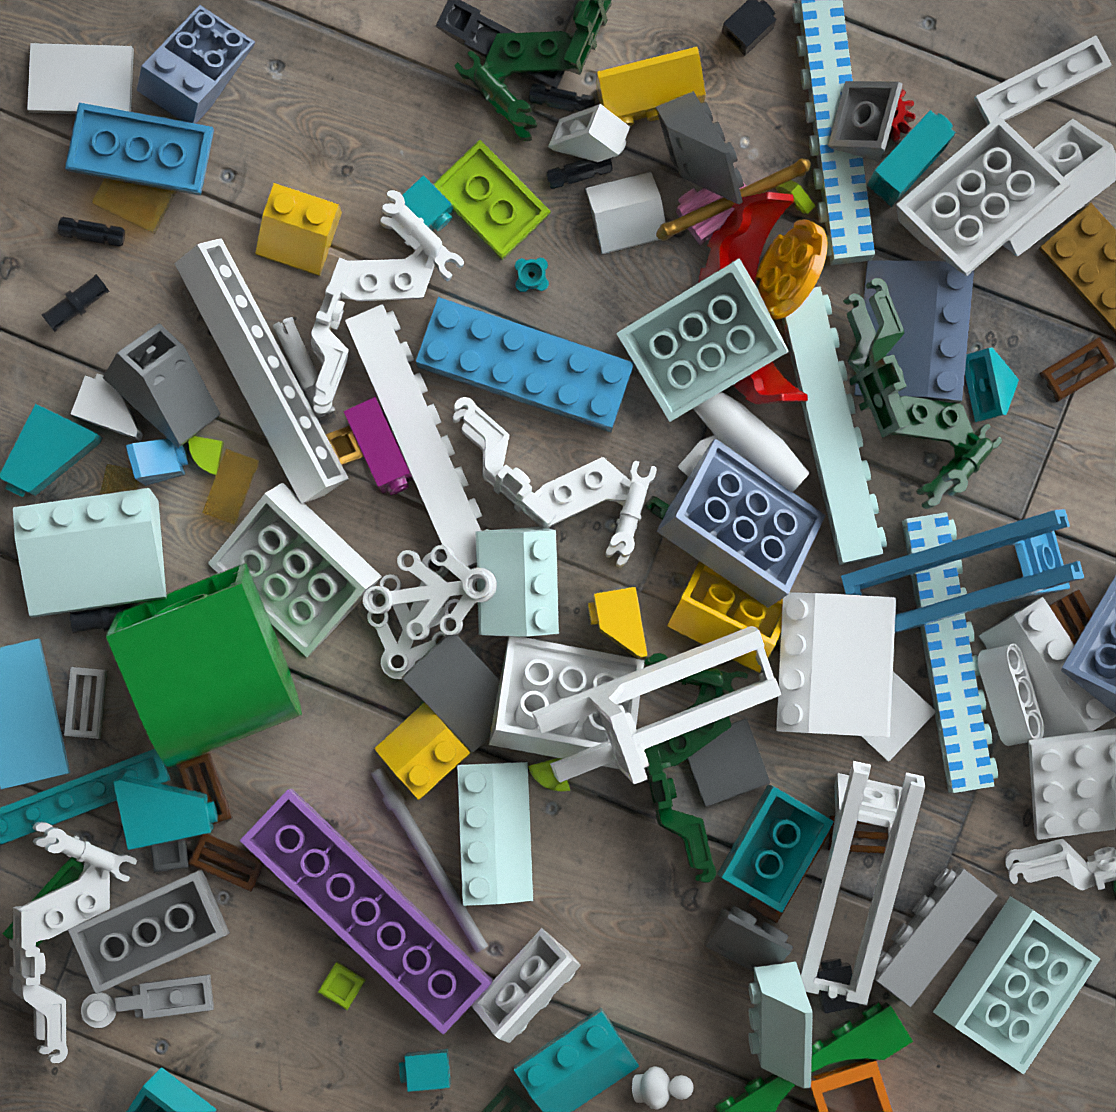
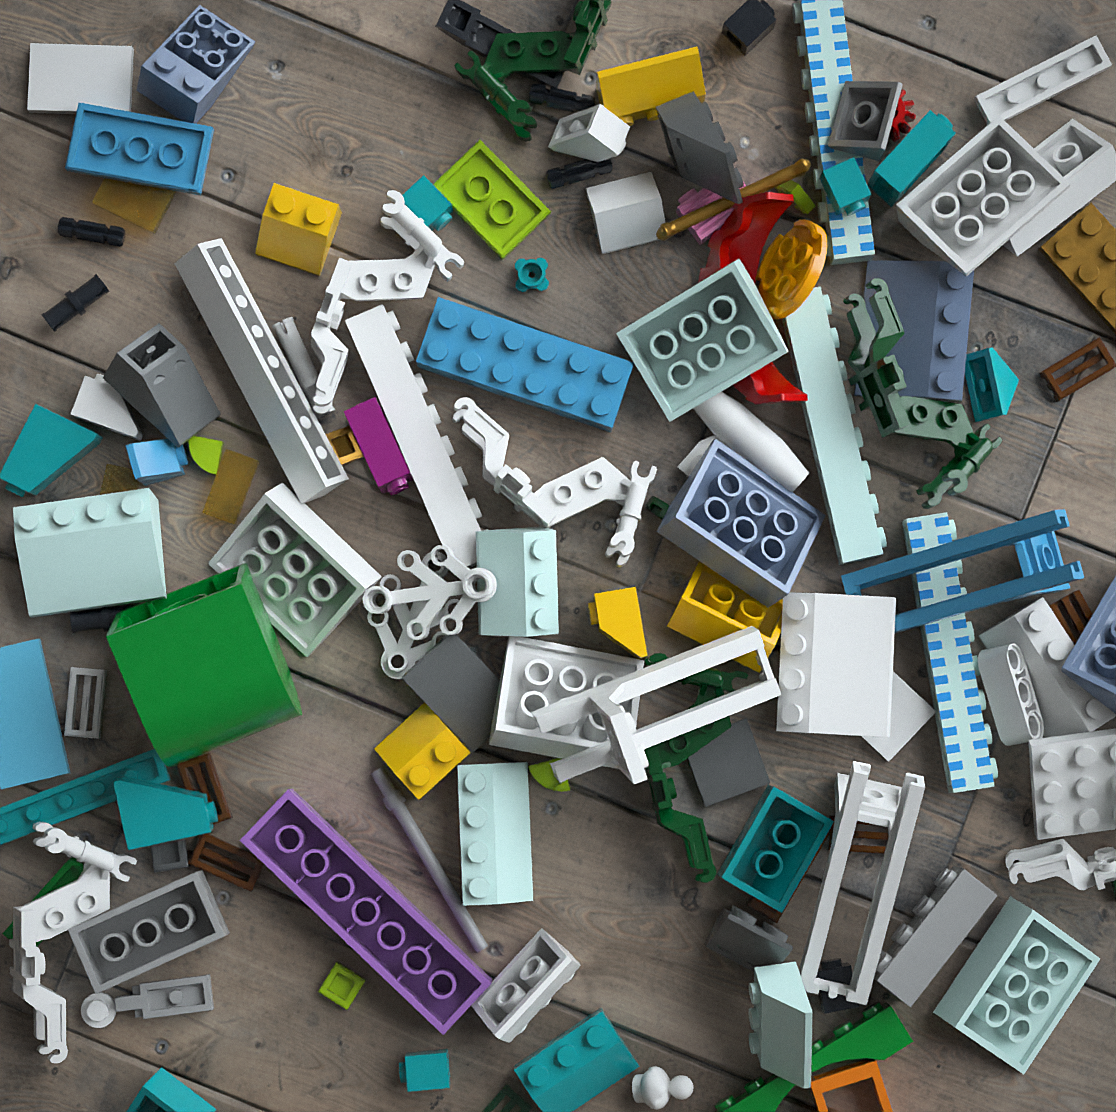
none -> teal brick [819,157,871,216]

